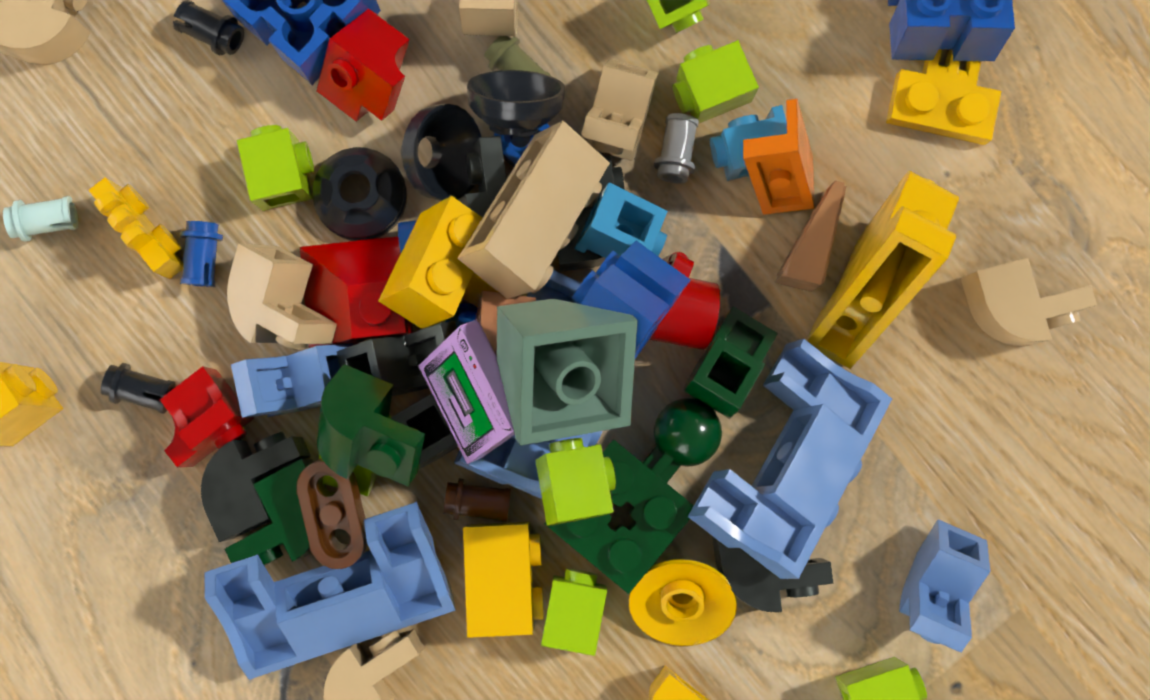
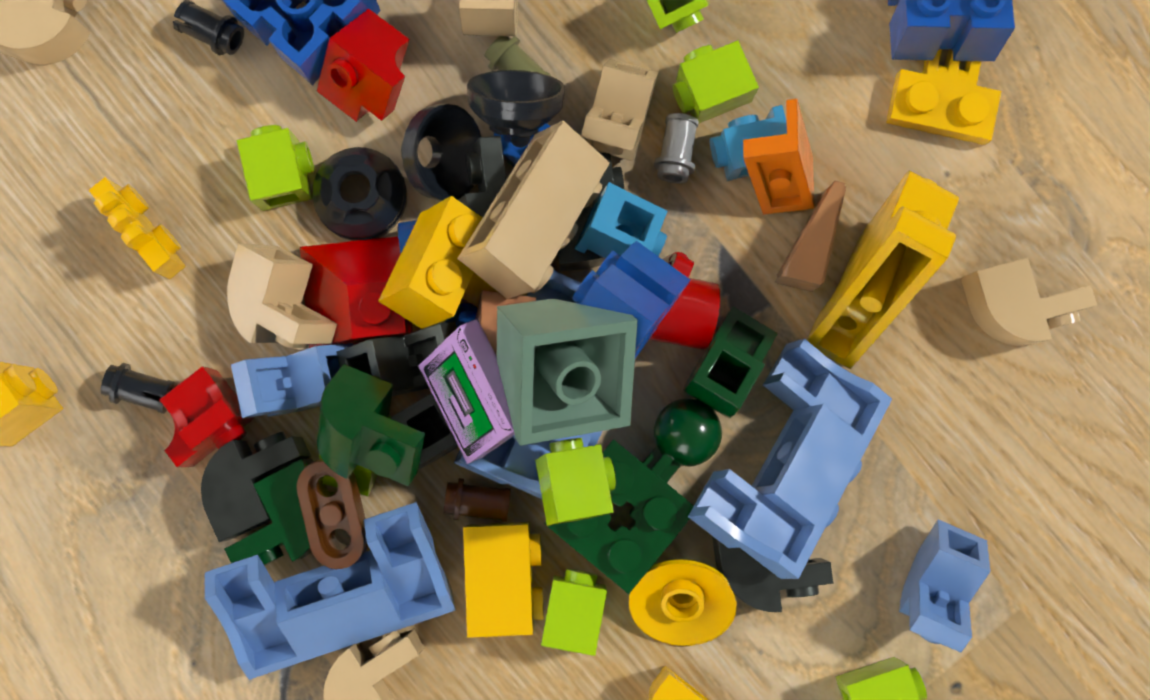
light aqua pin [3,196,78,242] -> none
blue pin [180,221,223,287] -> none

